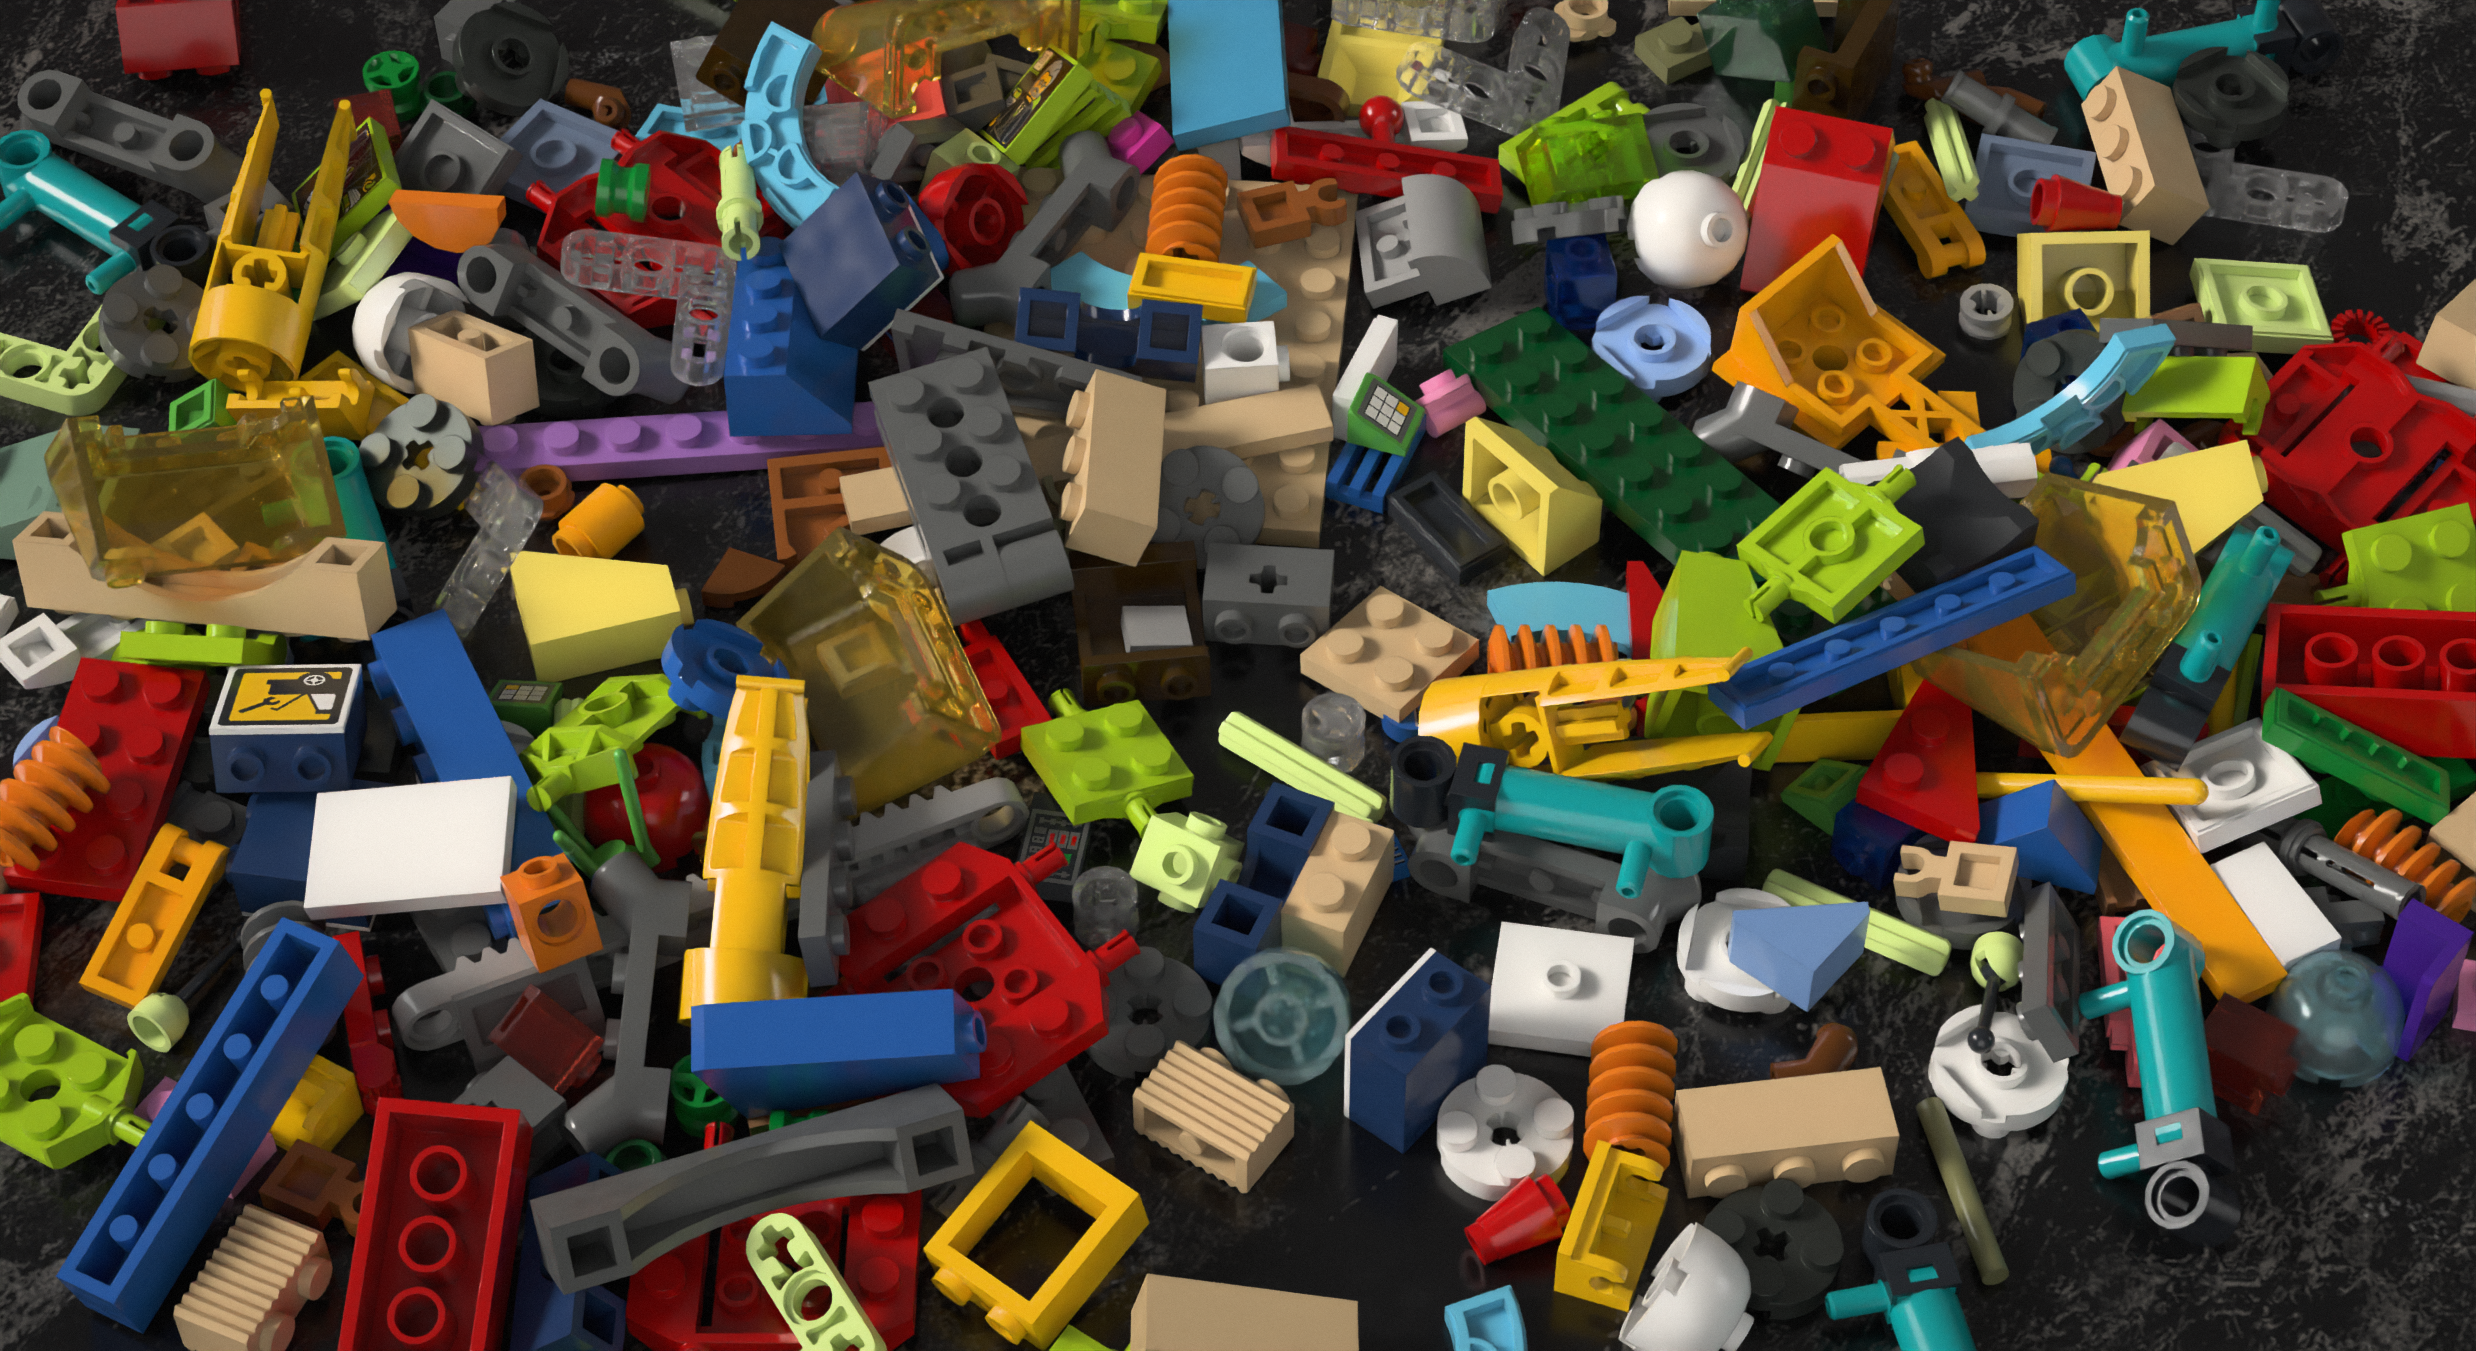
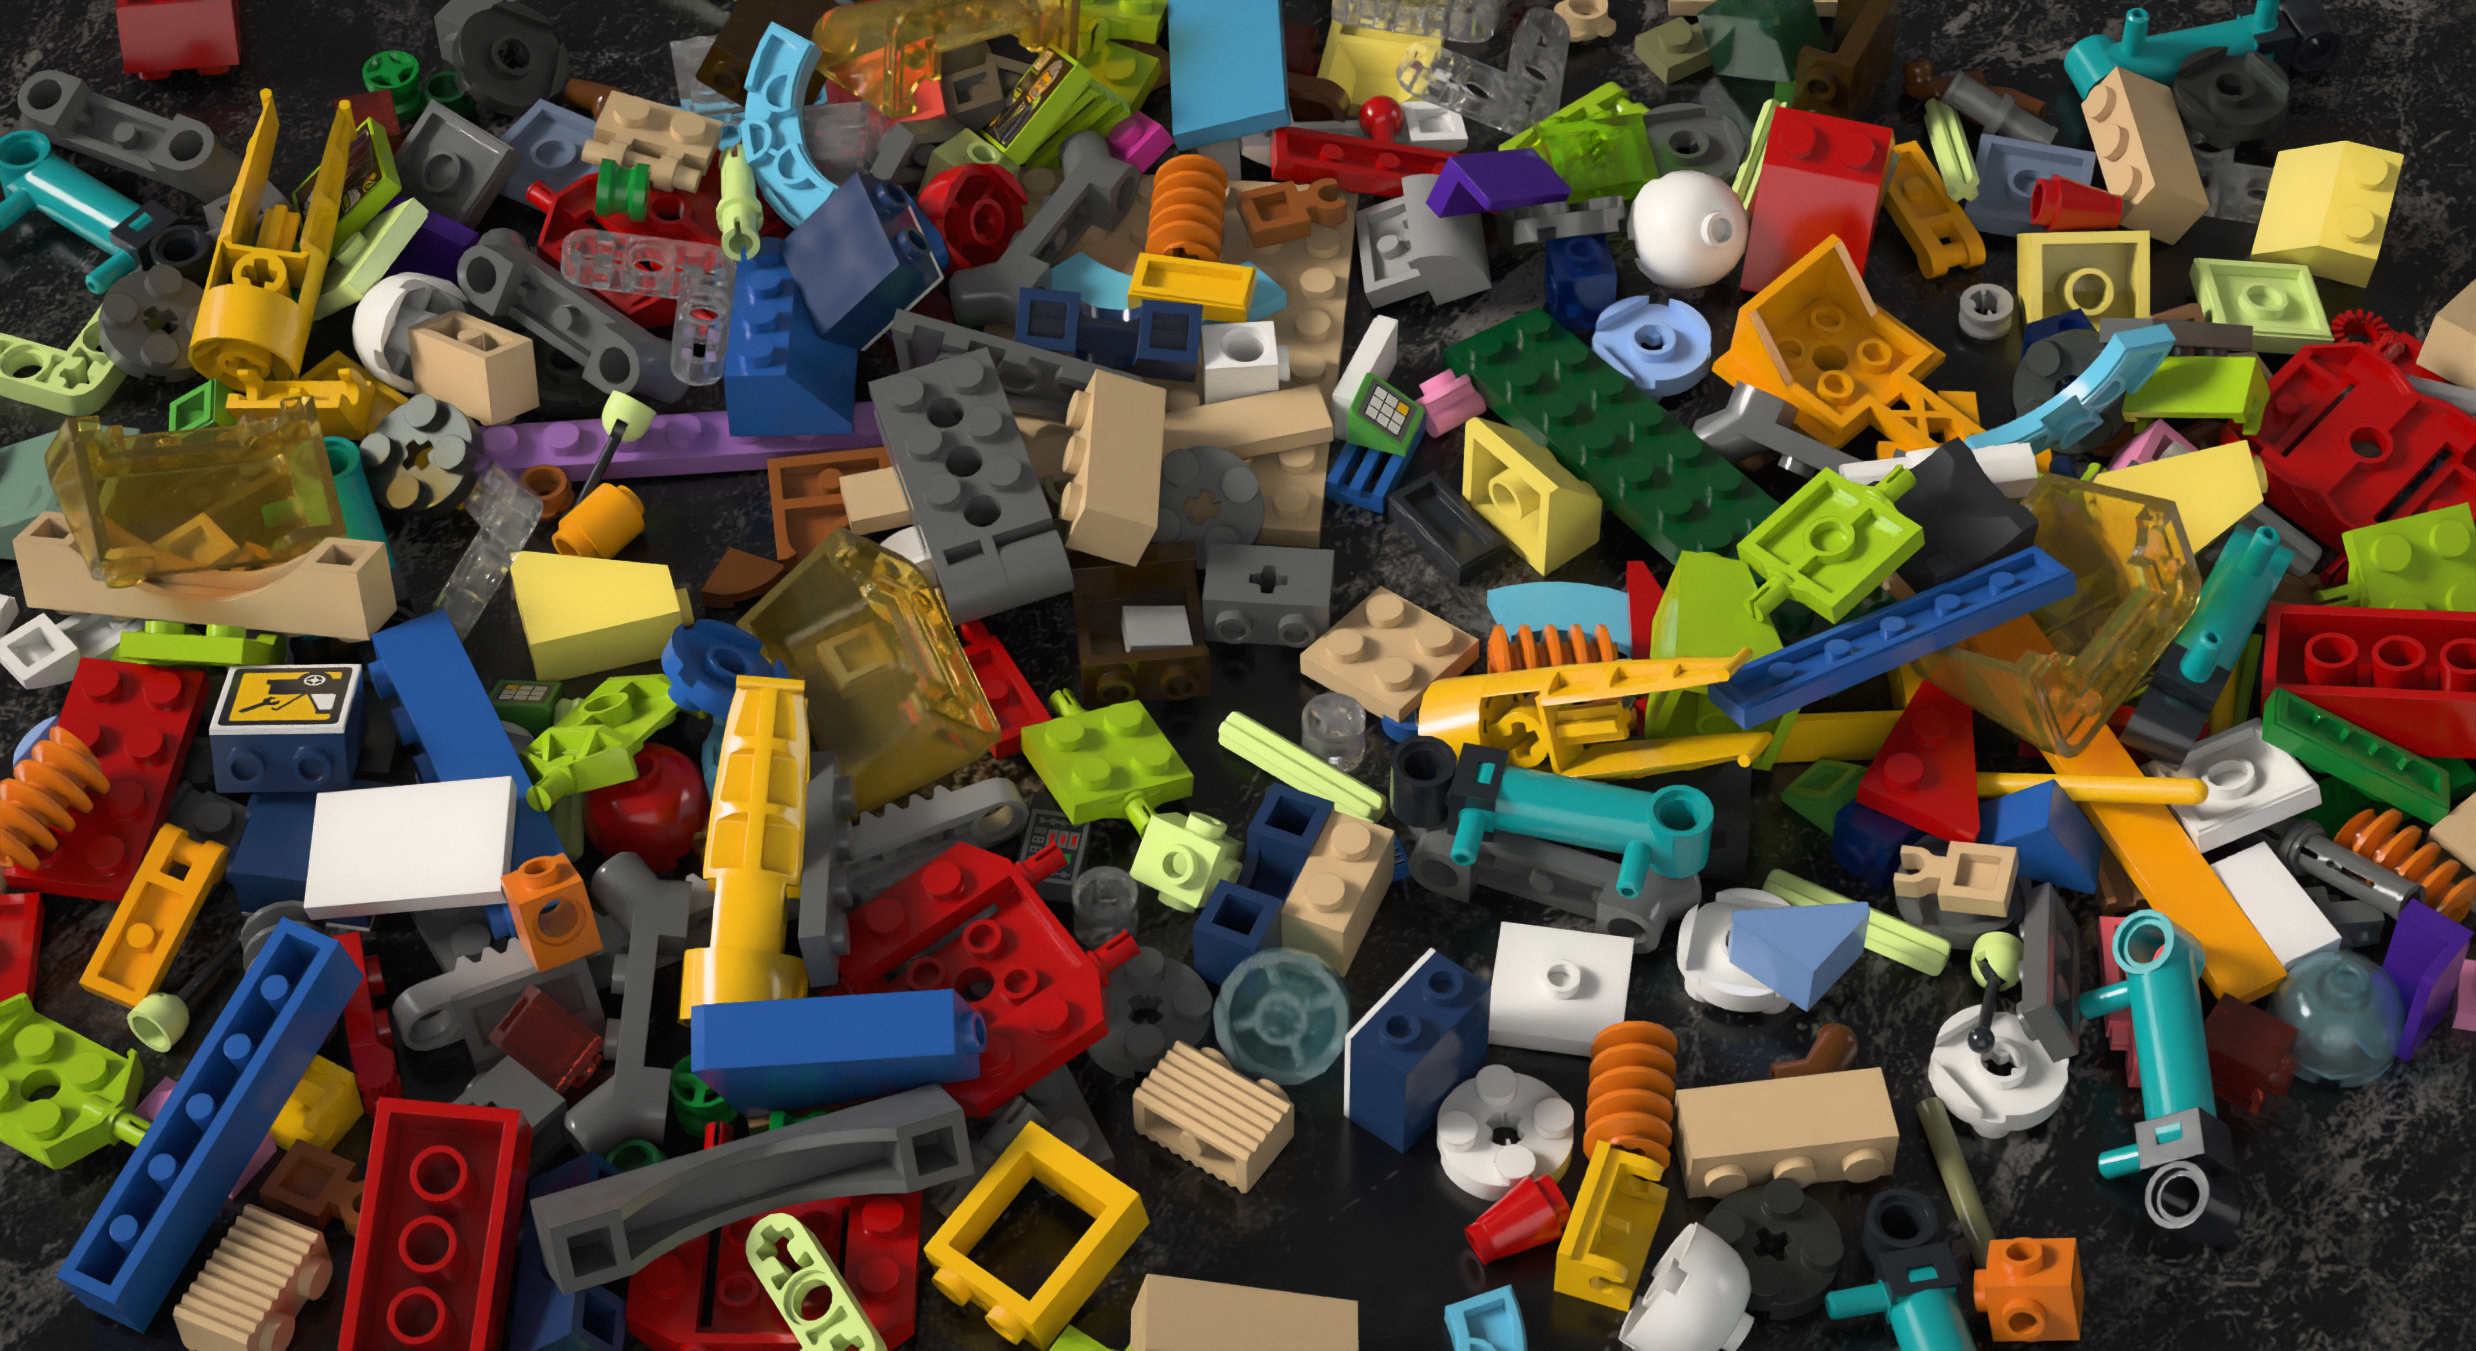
orange tile [388,189,506,253] -> none
bright green plant [546,749,661,880] -> none
none -> yellowish green hinge [560,390,657,520]
none -> tan plate [581,90,724,193]
none -> dark purple panel [1426,147,1572,218]
none -> orange brick [1974,1237,2085,1342]
none -> light yellow slope [2250,141,2404,288]

